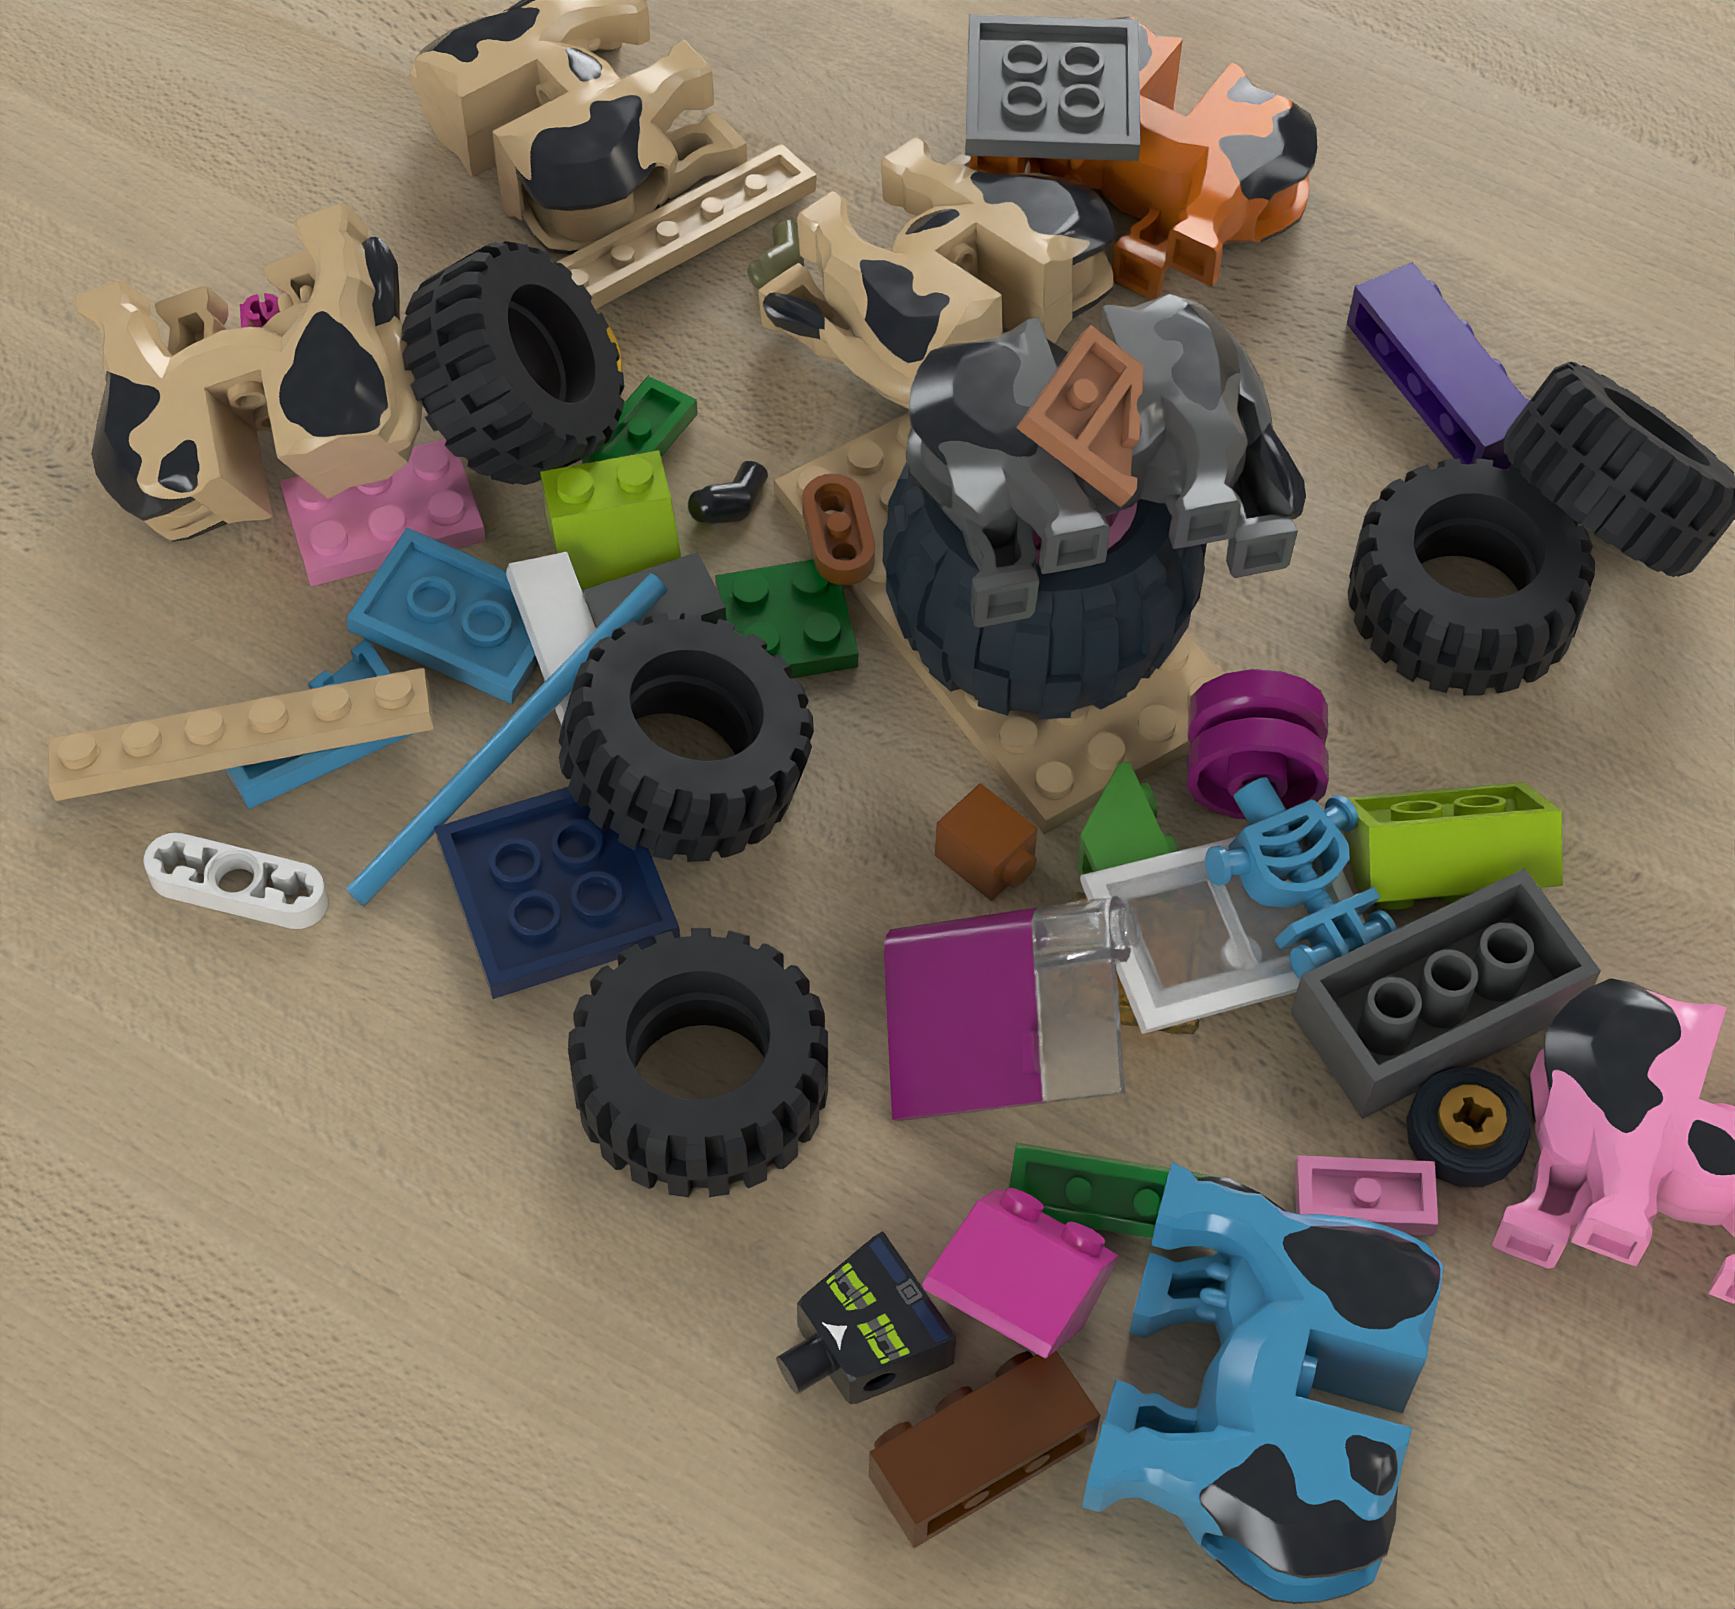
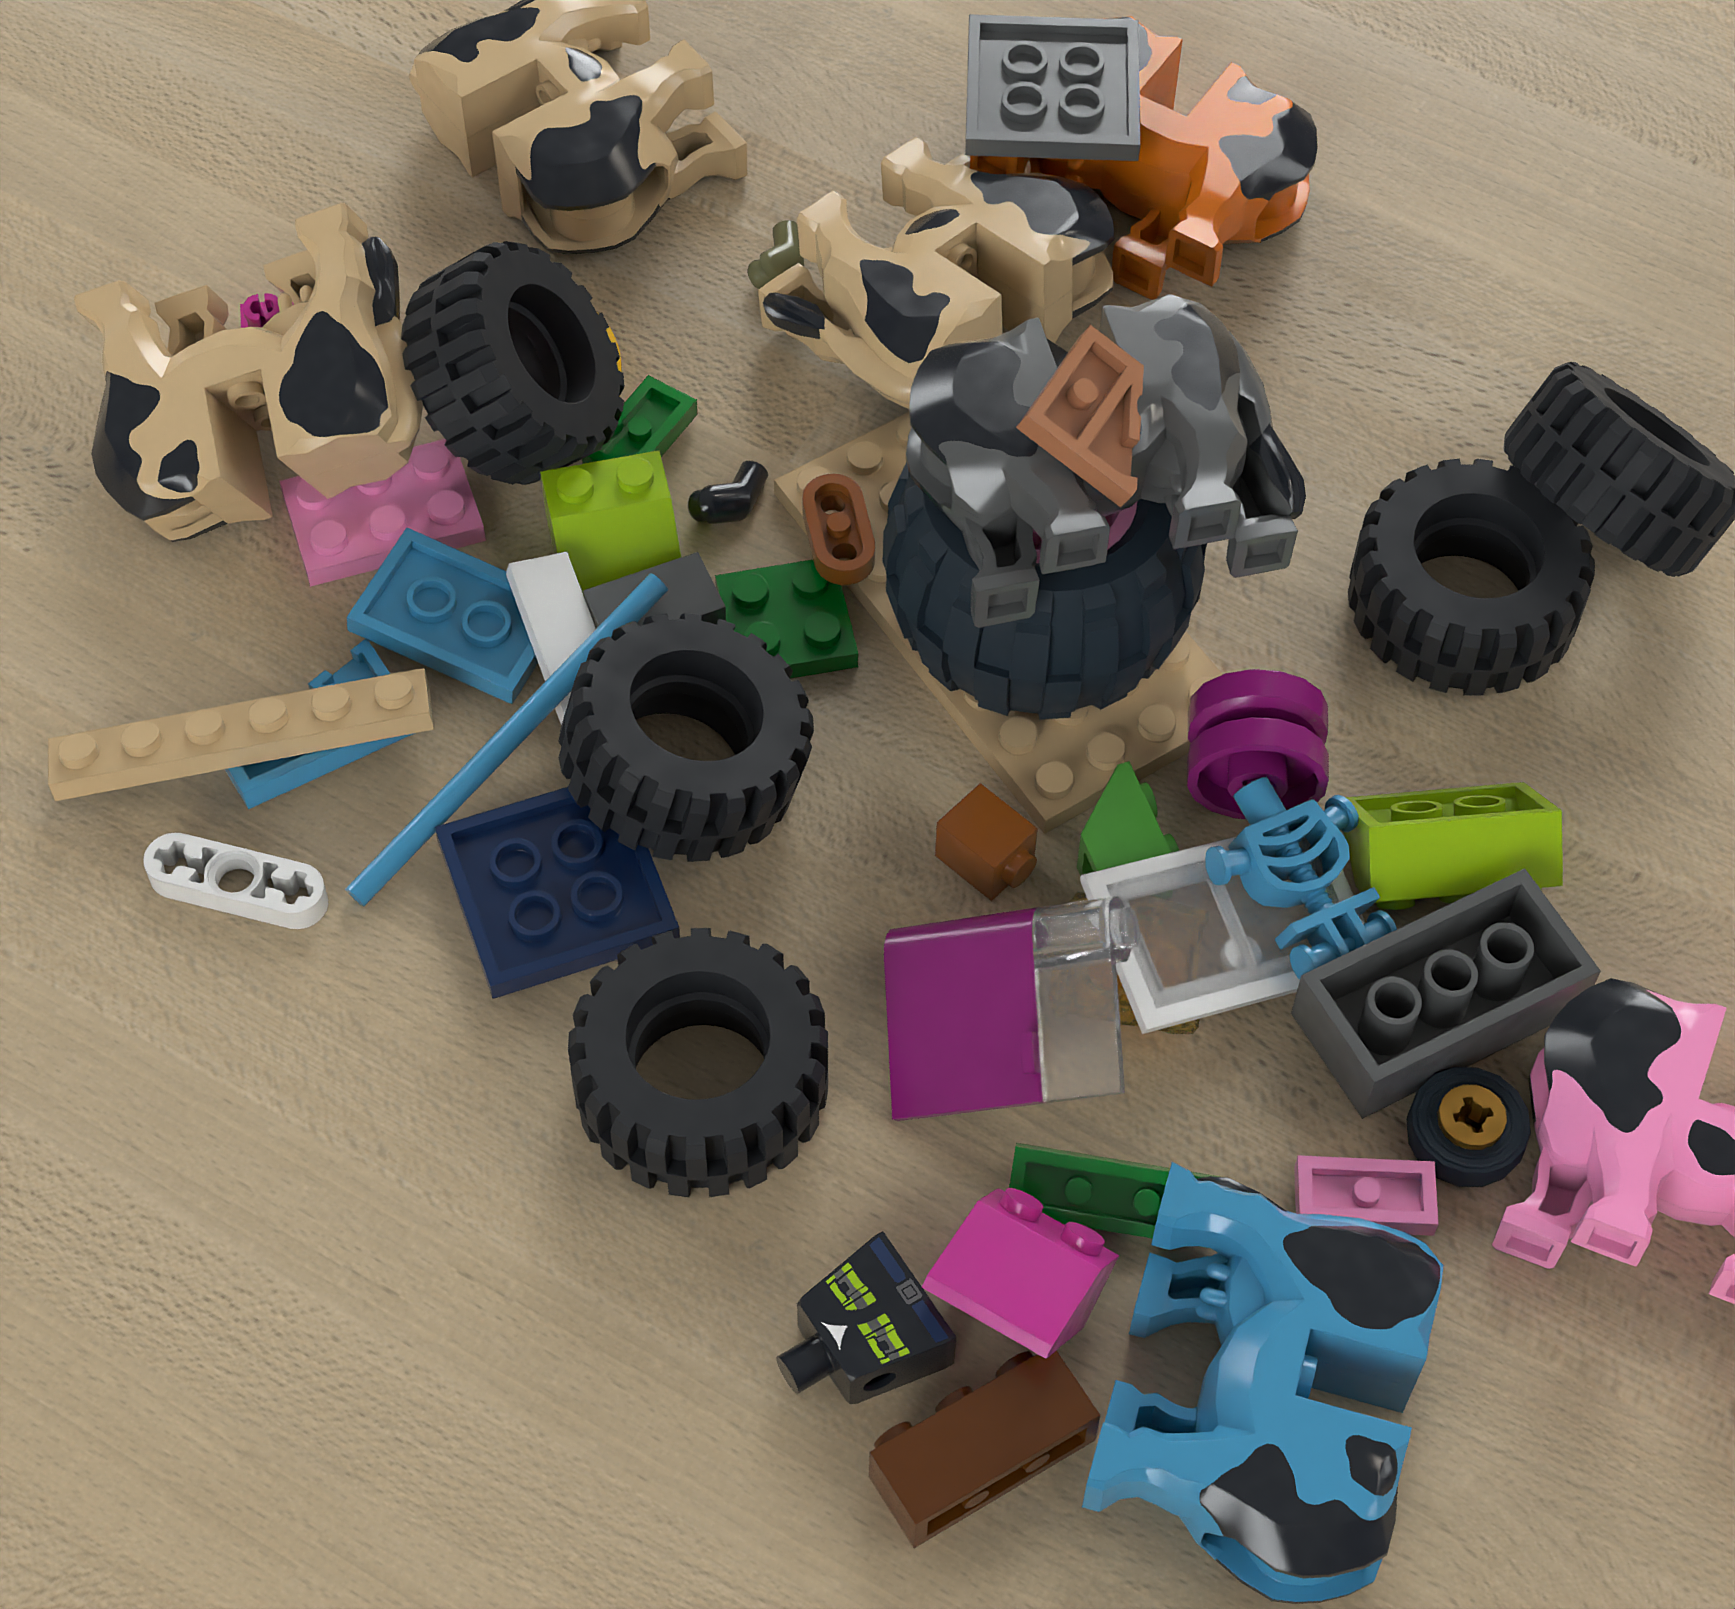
tan plate [557,144,817,310] -> none
brick [1347,262,1530,470] -> none

